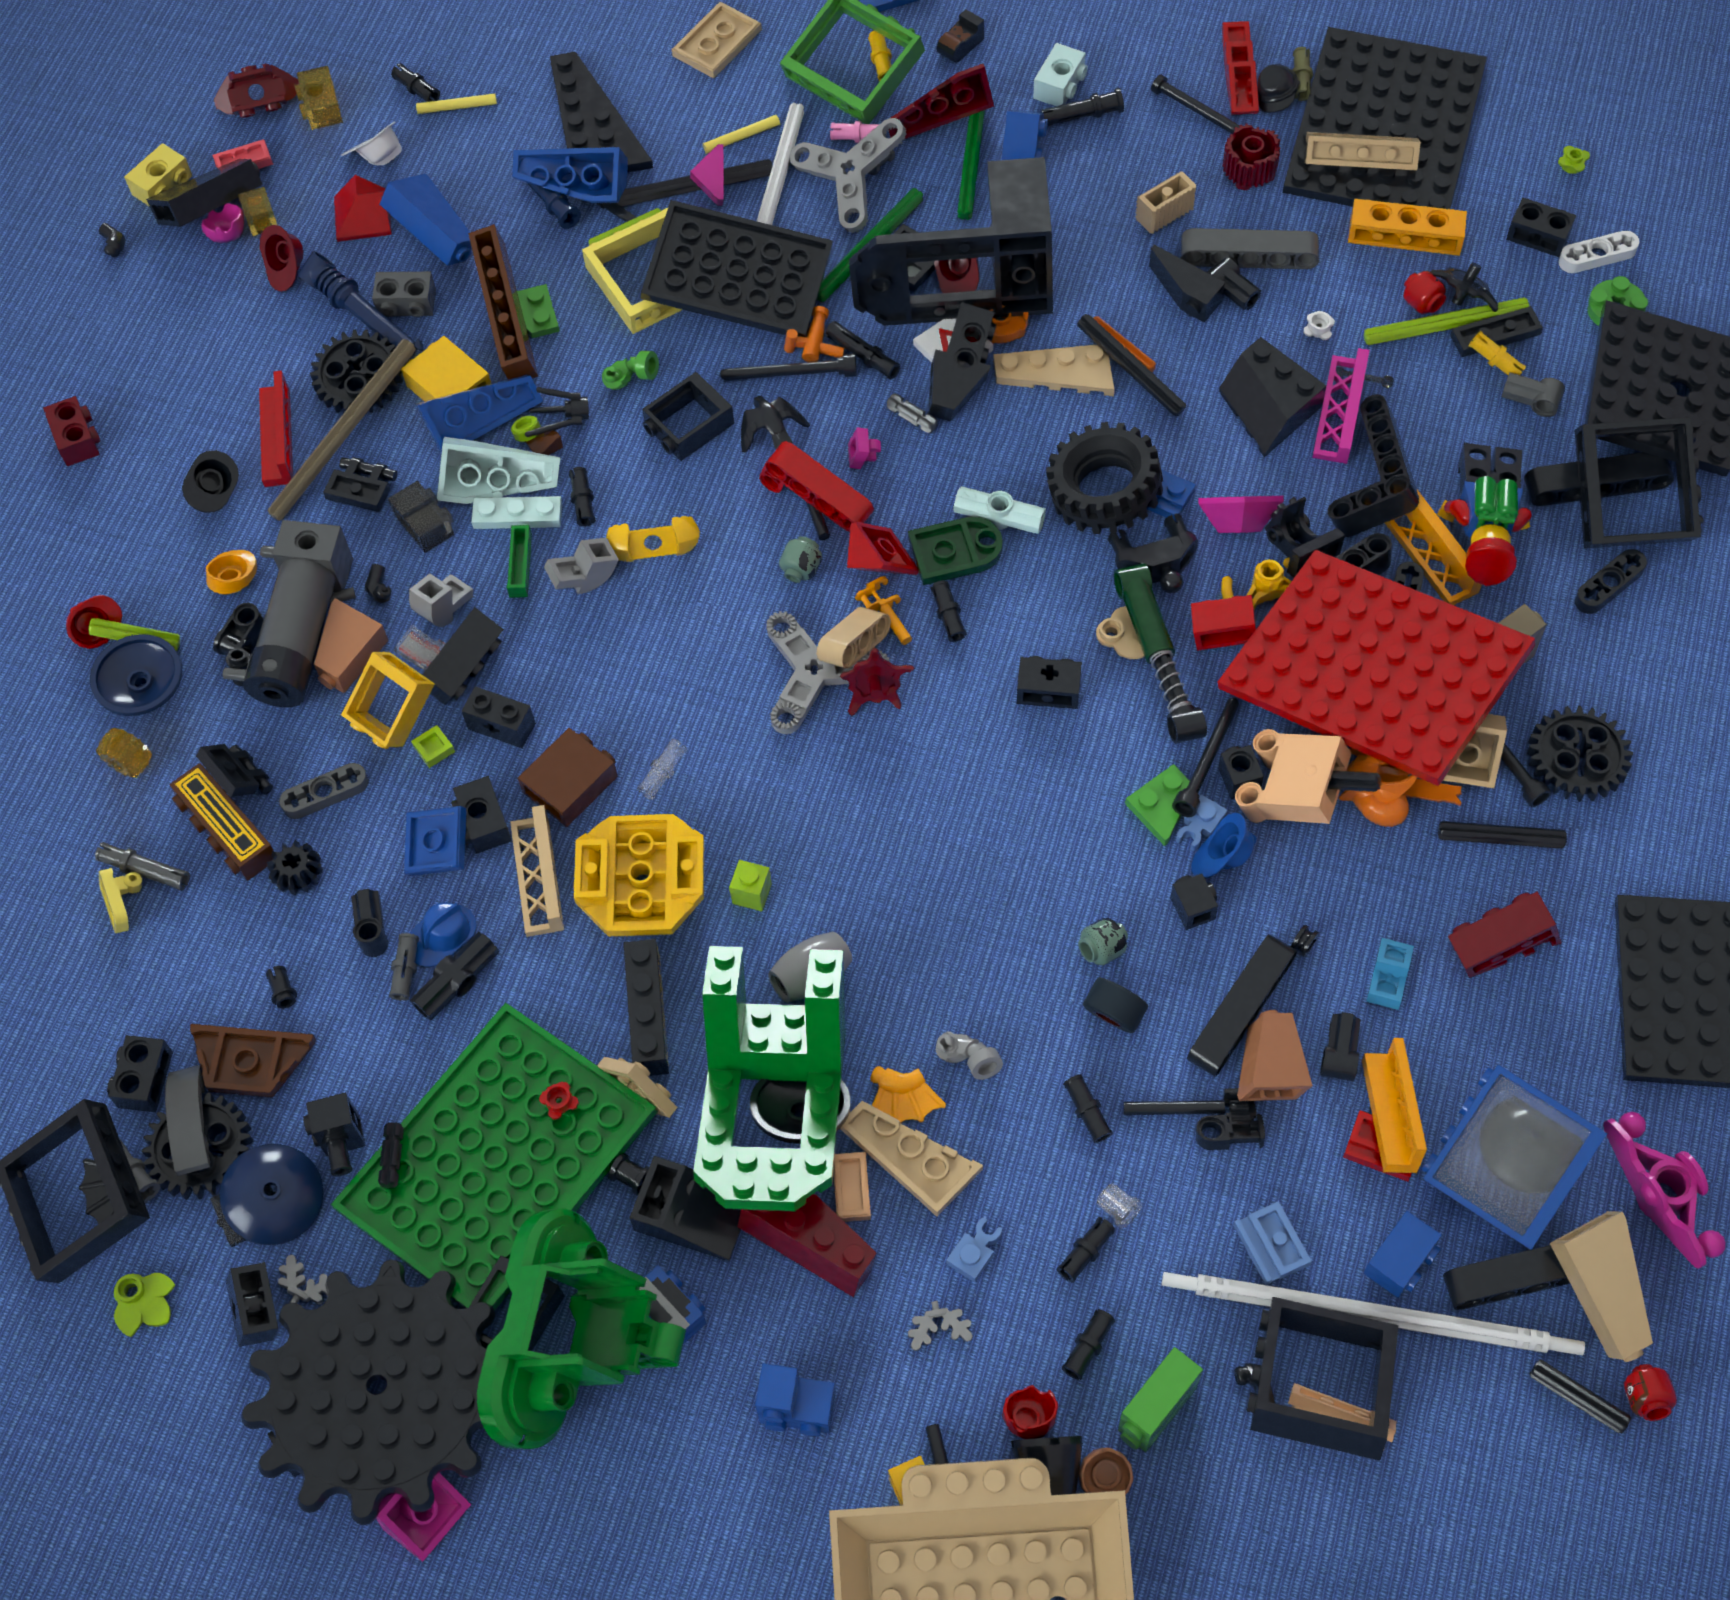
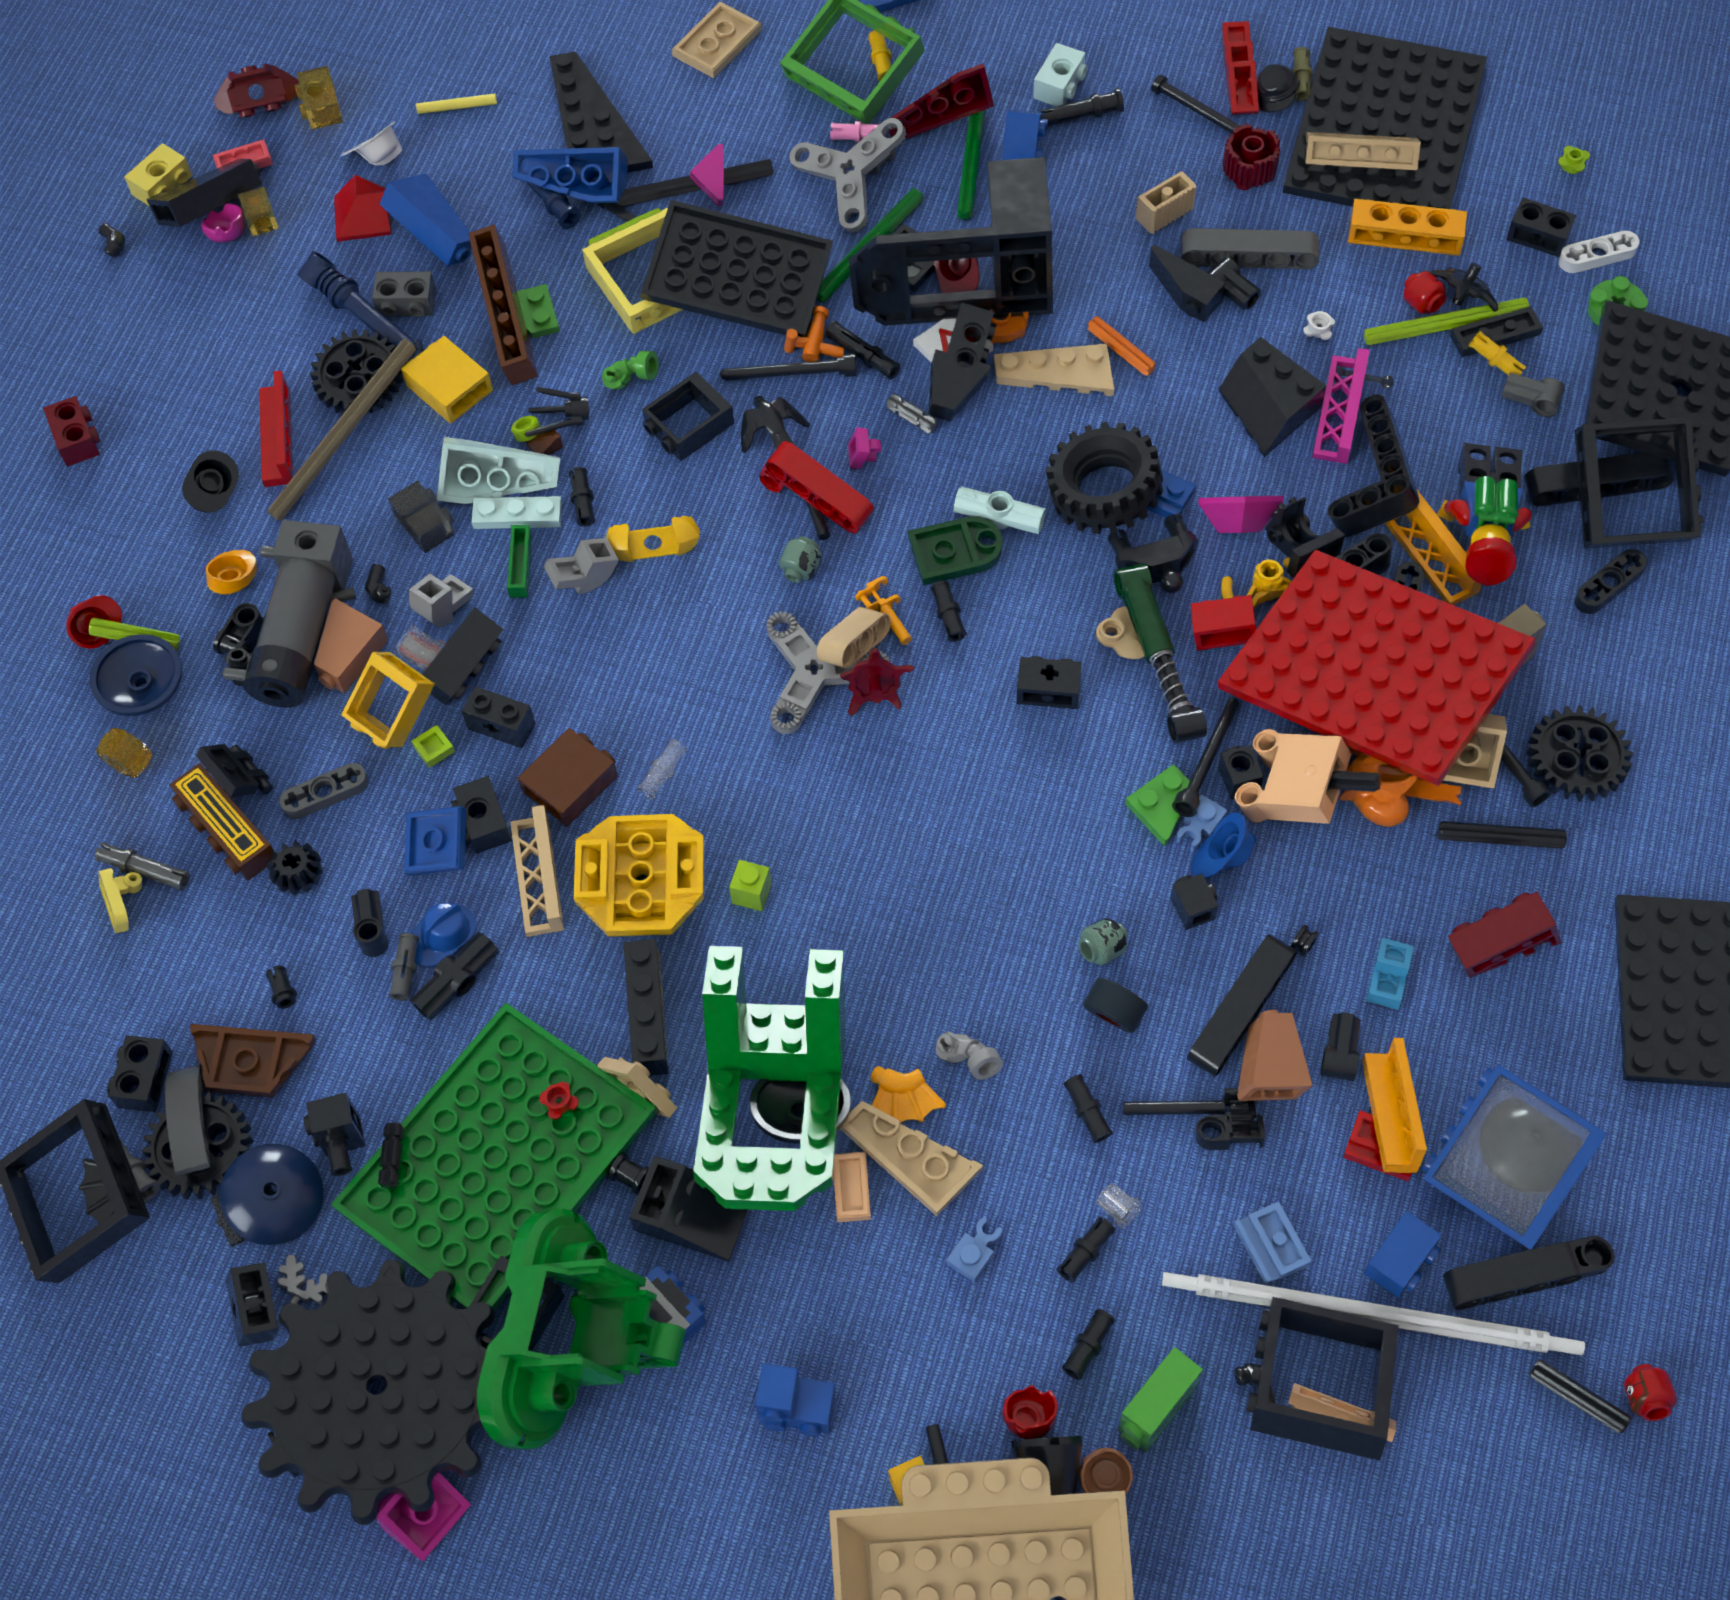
lime plate [114,1273,175,1337] -> none
dark red piece [260,225,304,292] -> none
black plate [323,457,397,512] -> none
black pin [391,63,440,102] -> none
blue wing [415,375,543,454] -> none
light yellow piece [703,115,780,154] -> none
dark red wedge [738,1193,877,1298] -> none
white axle [757,103,804,225] -> none
light grey piece [768,932,852,1003] -> none
red slope [847,521,919,575] -> none
light grey animal [908,1301,972,1351] -> none
black leg [936,9,984,63] -> none
black axle [1077,314,1186,416] -> none
tan slope [1550,1211,1653,1362] -> none
dark pink piece [1603,1112,1726,1269] -> none

